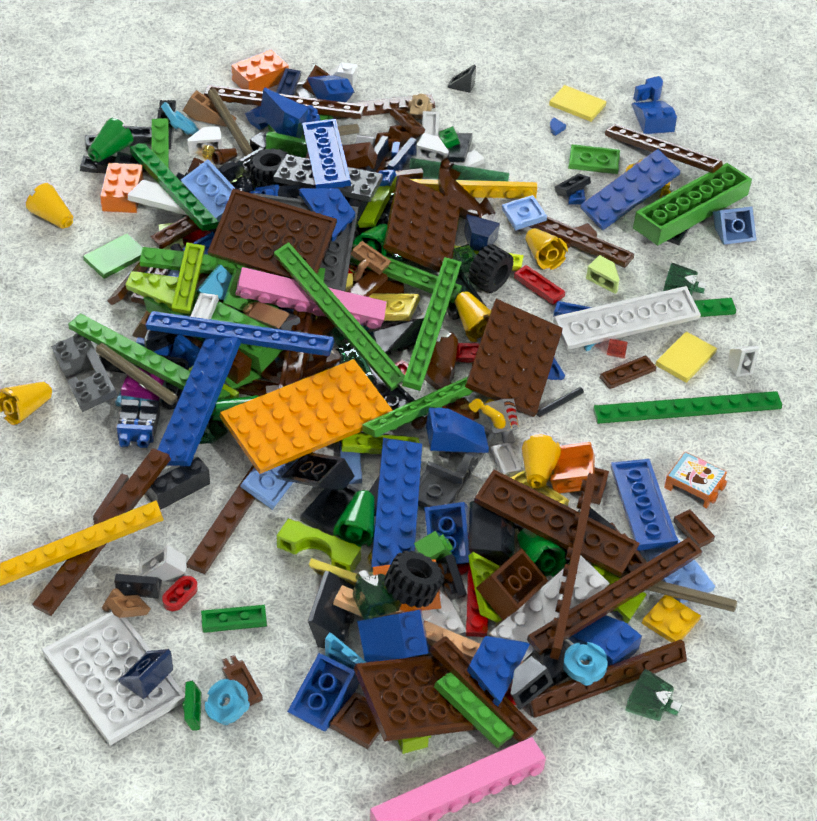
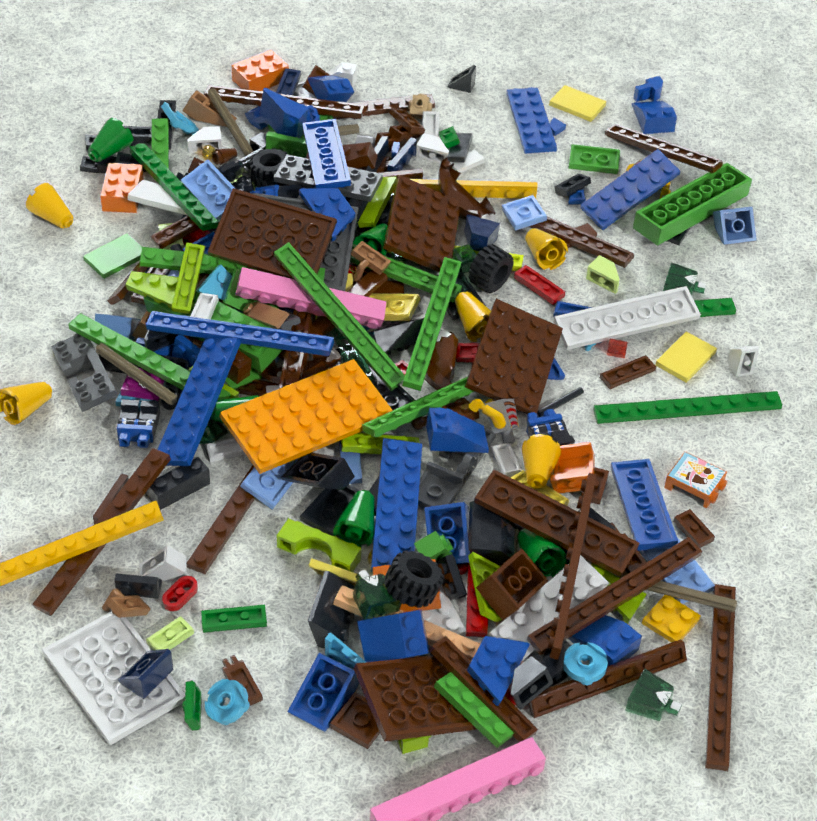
blue tile [379,170,397,186] -> none
clear green plate [409,158,510,182] -> none
none -> medium blue slope [95,313,141,341]
none -> yellowish green plate [146,616,194,650]
none -> white tile [205,438,245,462]
none -> plate [506,87,557,154]
none -> hips [526,409,575,446]
none -> reddish brown plate [705,584,736,772]

